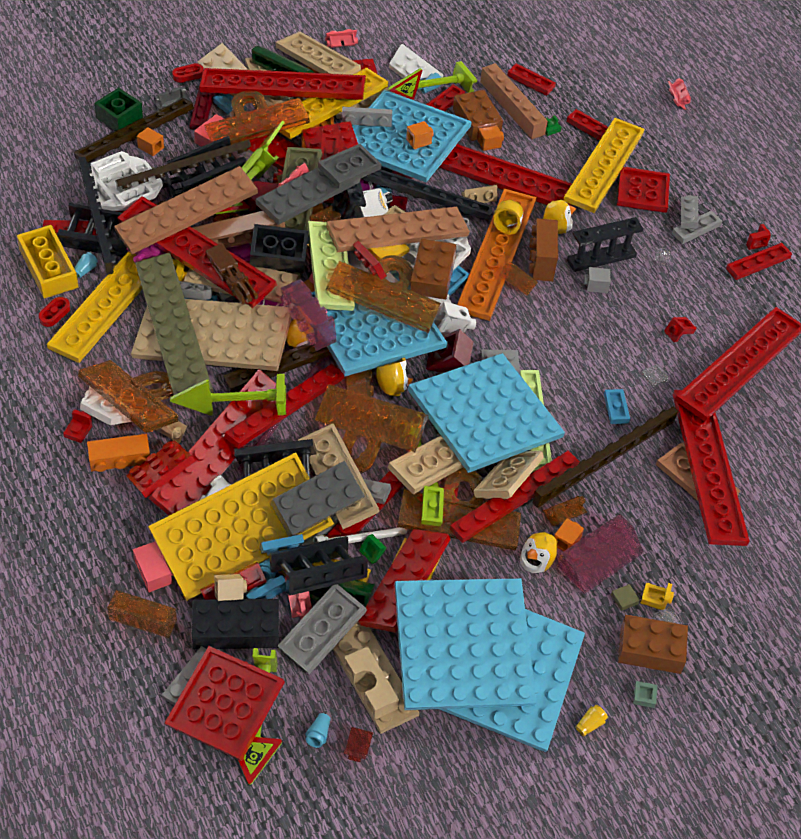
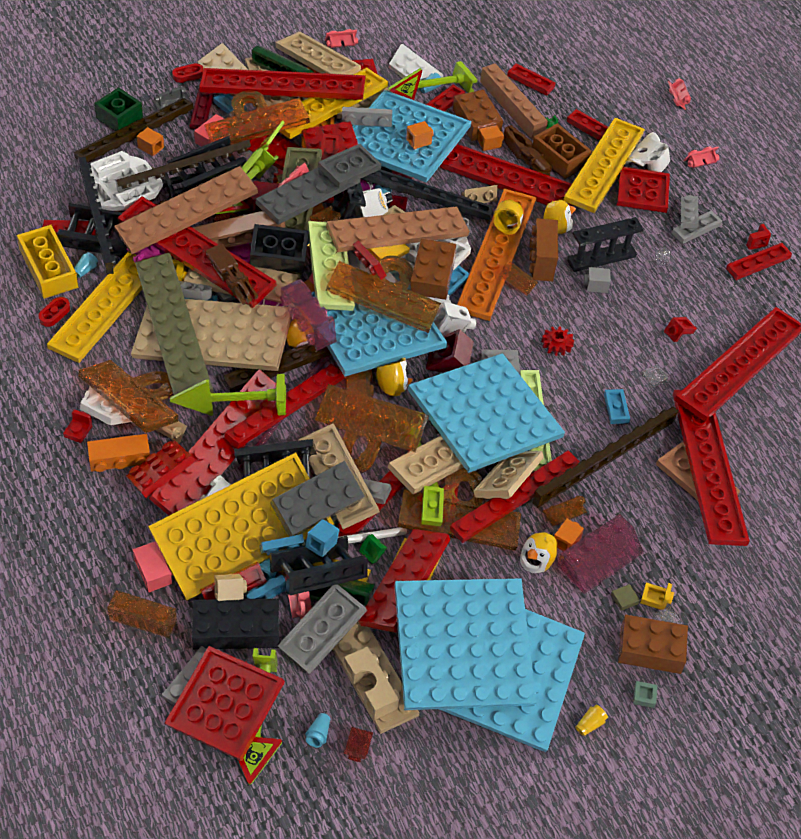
none -> dark azure brick [305,519,339,557]
none -> reddish brown arm [504,125,552,176]
none -> dark orange brick [532,123,592,179]
none -> red gear [541,326,575,356]
none -> white piece [626,132,670,172]
none -> coral hinge [684,146,719,168]

